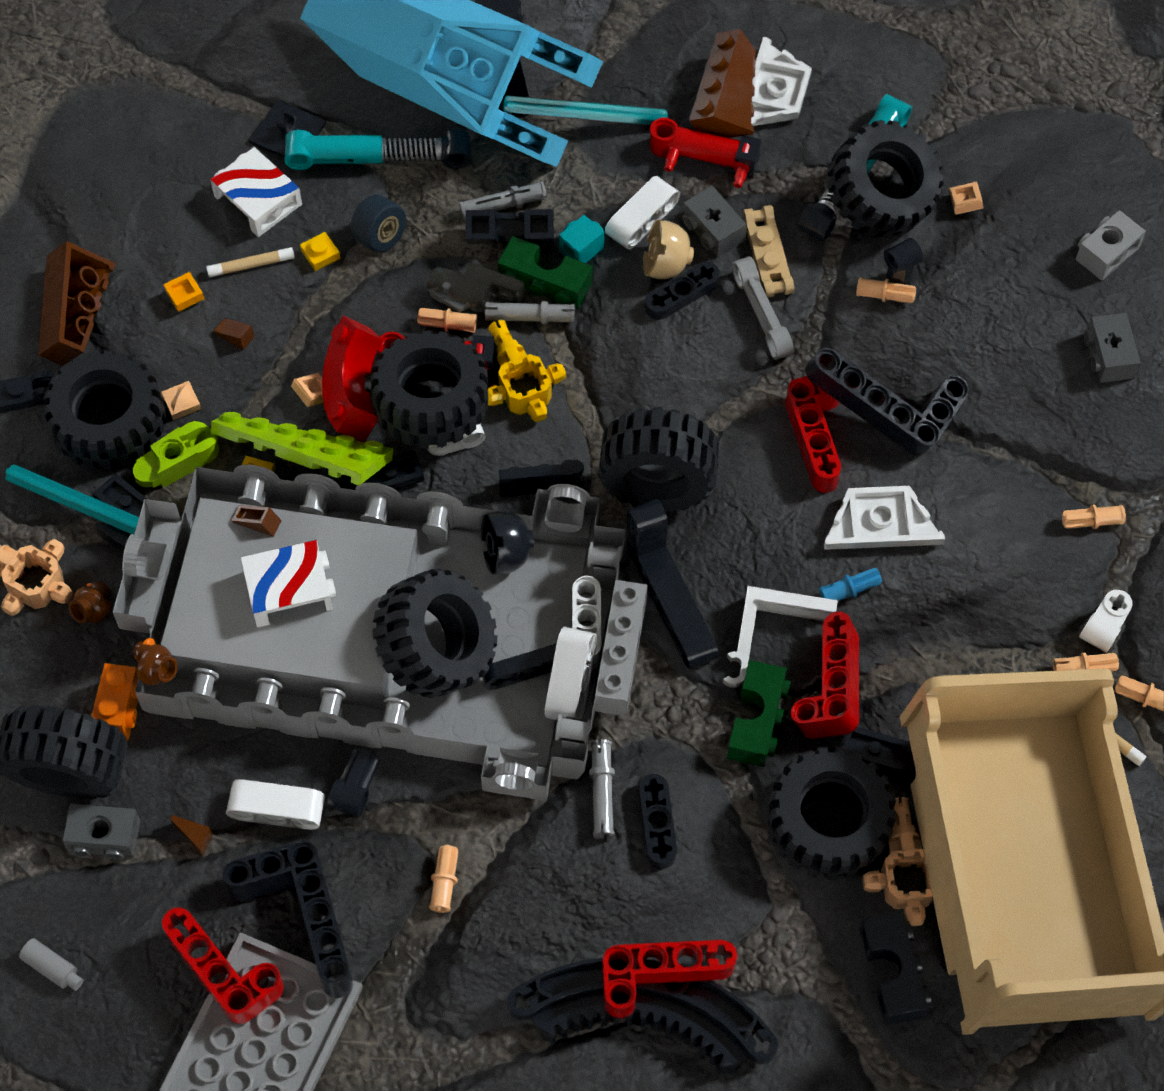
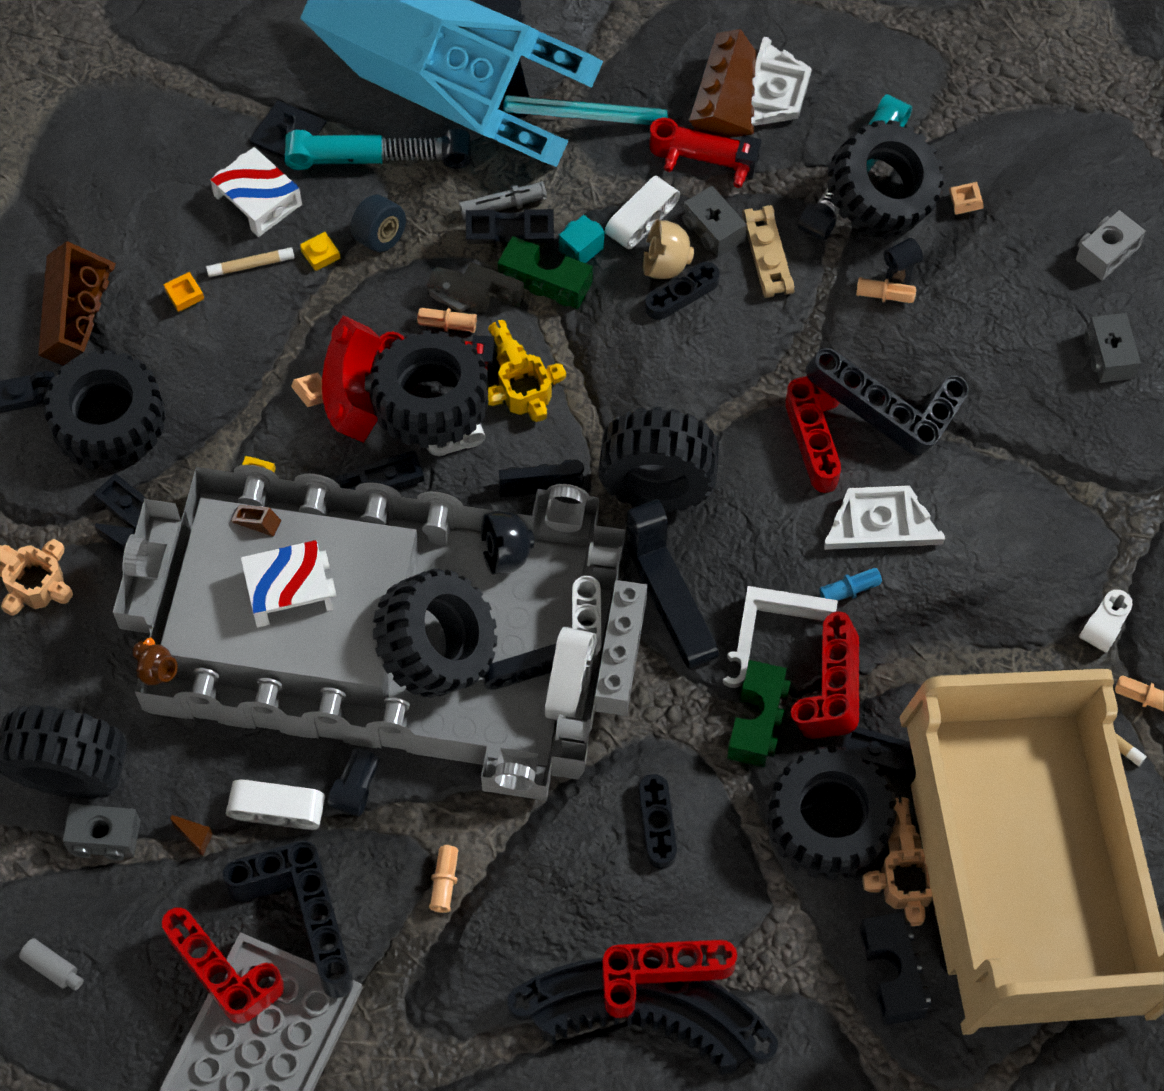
teal axle [5,465,139,534] -> none
reddish brown animal [68,581,111,623] -> none
orange brick [91,663,138,741] -> none
lime piece [133,421,220,488] -> none
light nougat tile [161,381,201,420] -> none
lime wing [211,412,393,486] -> none
reddish brown piece [214,318,254,350] -> none
light grey pin [485,301,575,325] -> none
light grey pin [589,739,615,839] -> none
light grey piece [732,256,794,360] -> none
light nougat axle [1053,653,1119,671] -> none
light nougat axle [1062,505,1126,529] -> none

